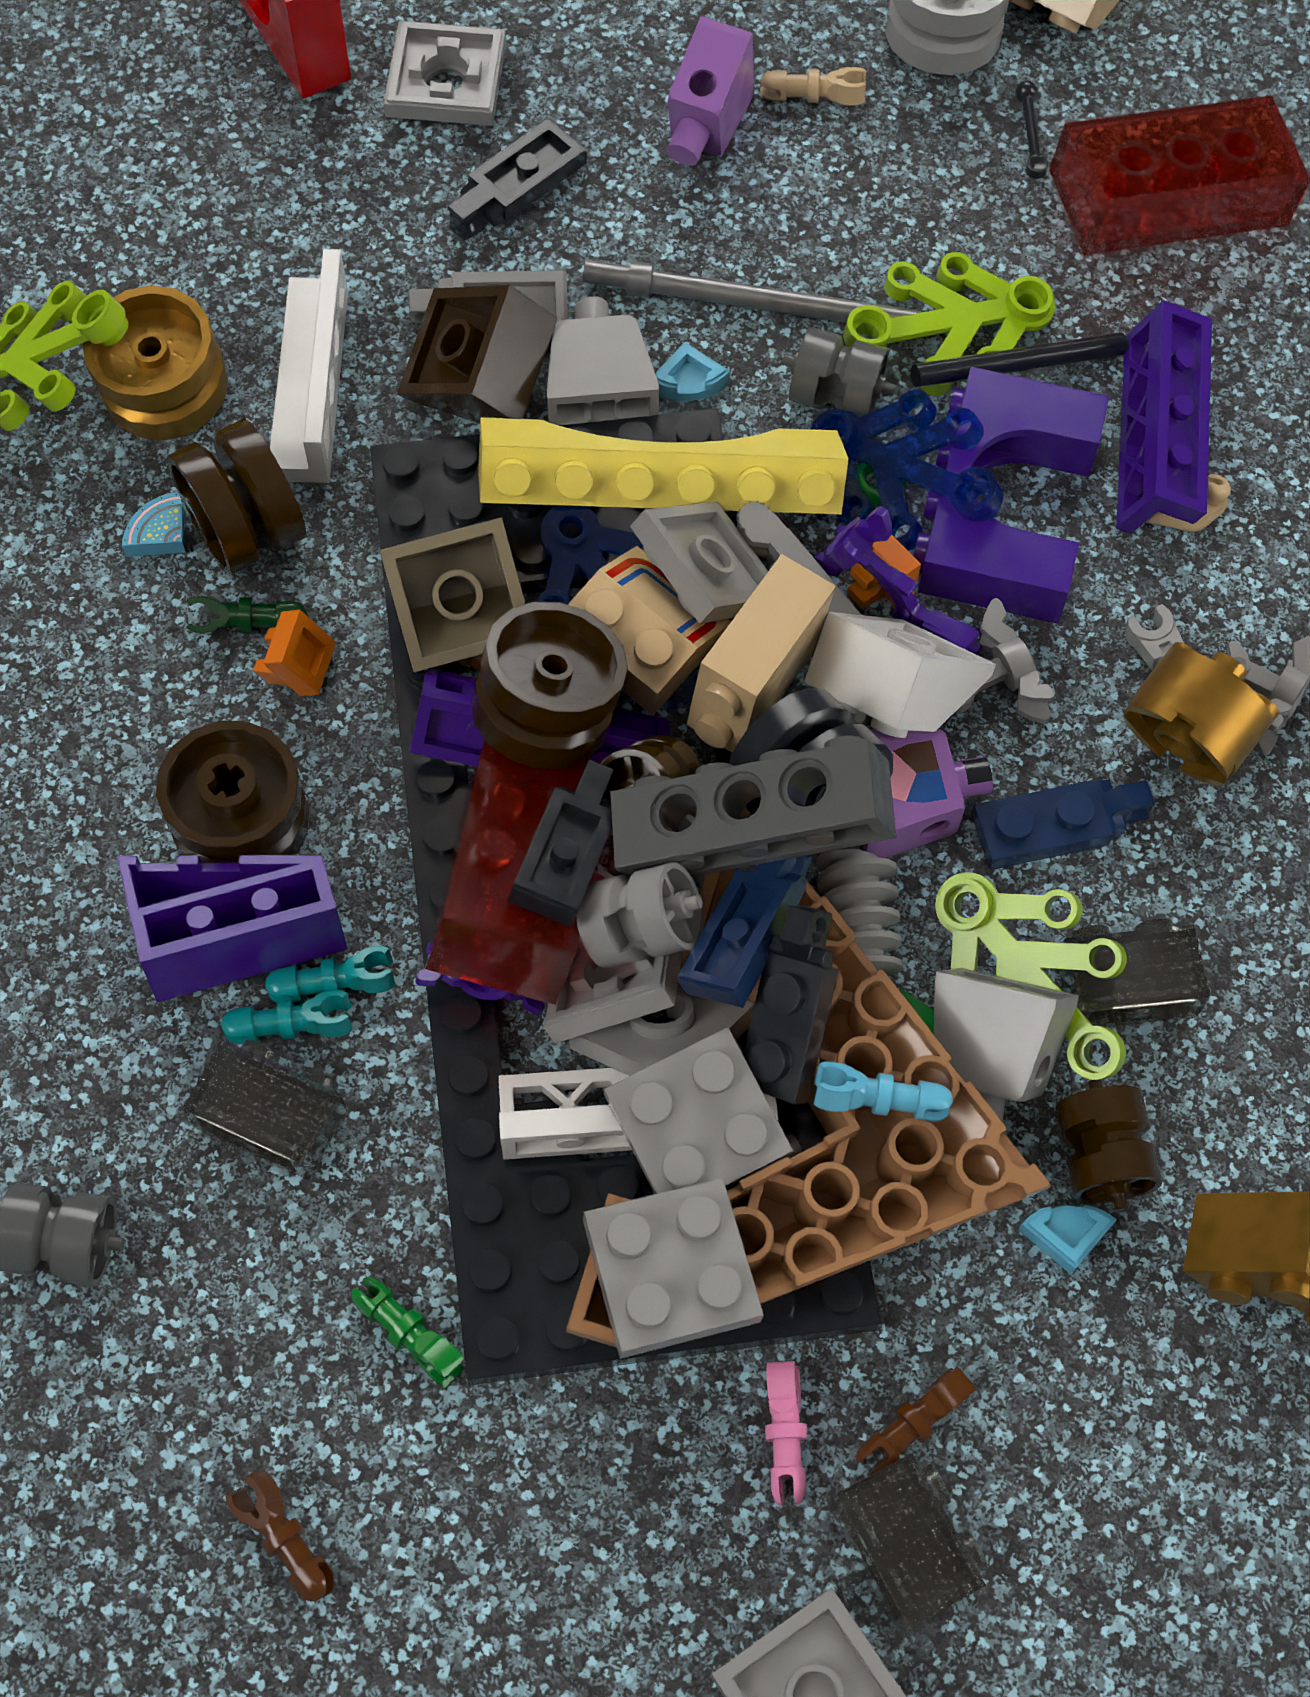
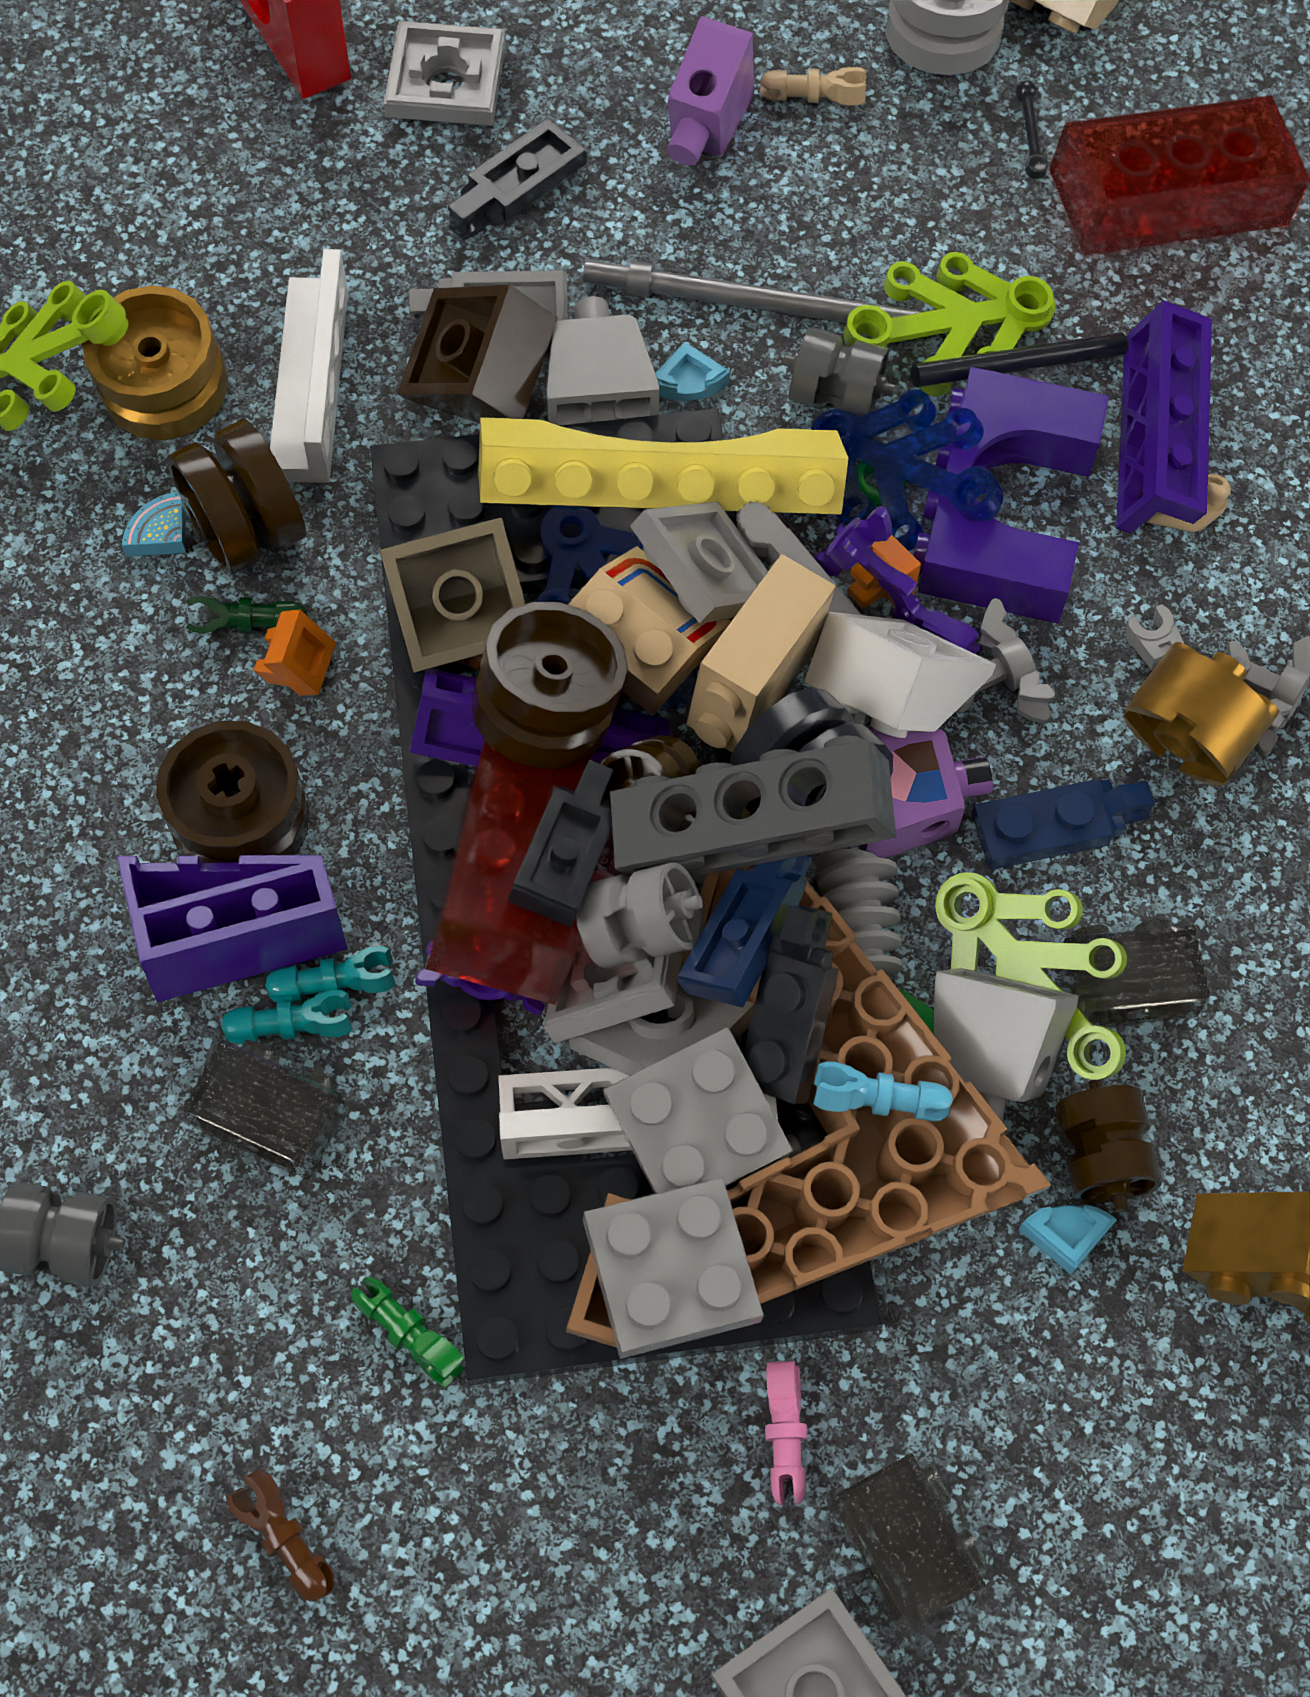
reddish brown piece [856,1366,976,1477] -> none

